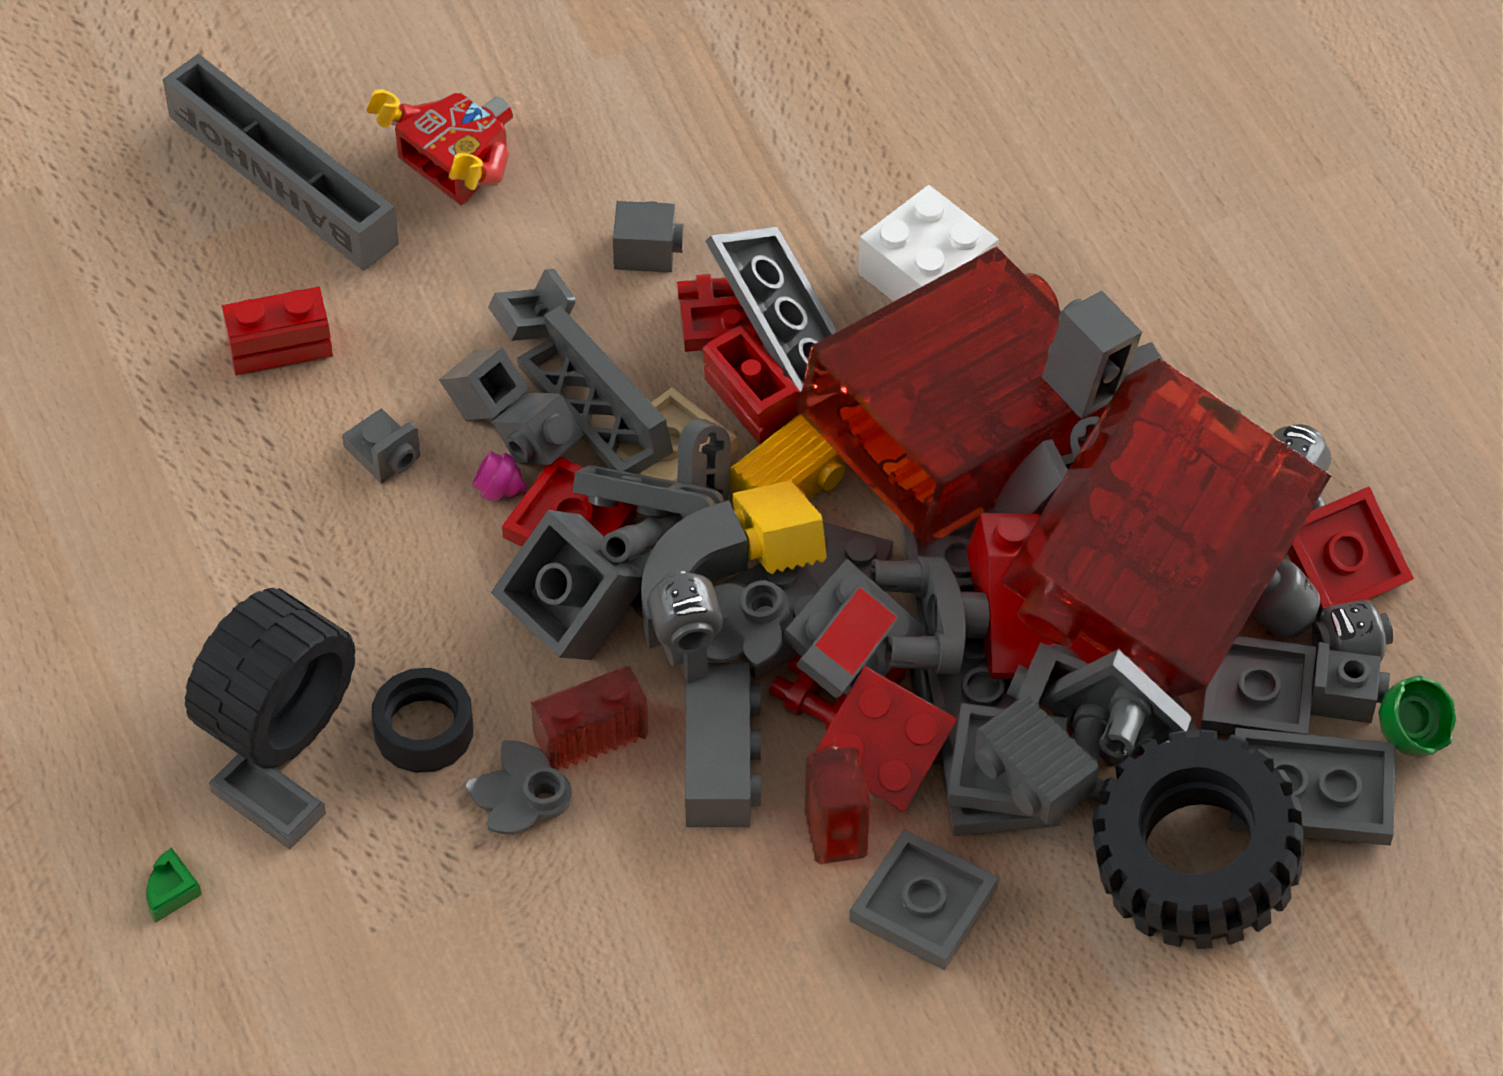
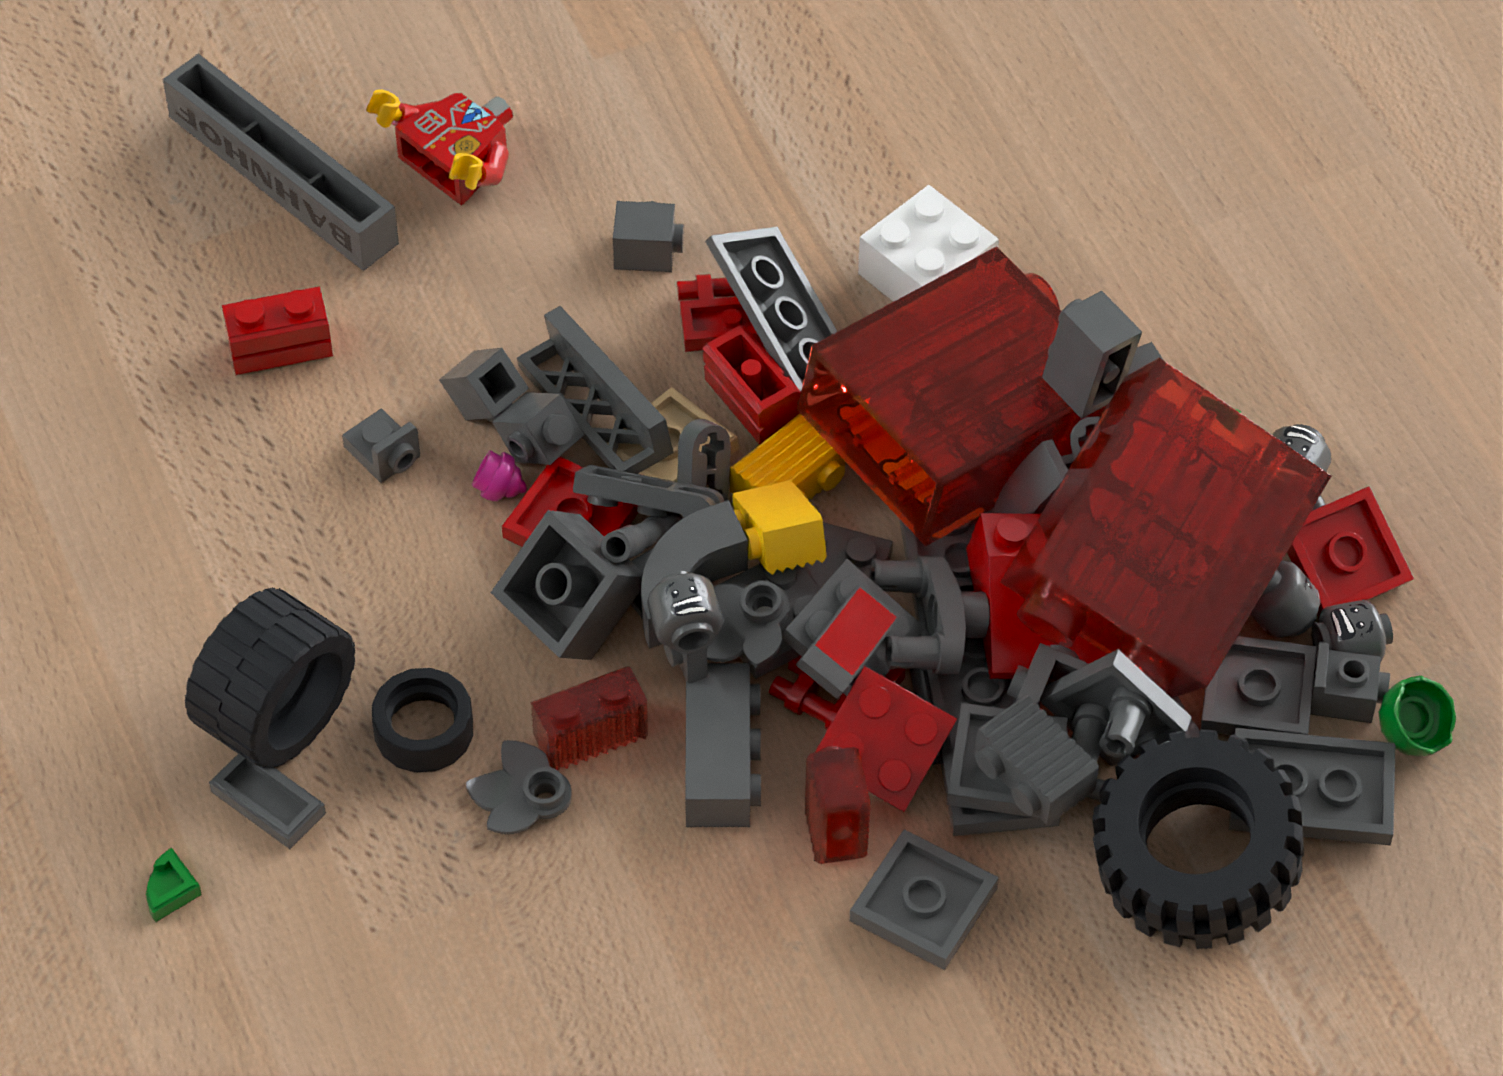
dark grey bracket [488,269,576,341] -> none

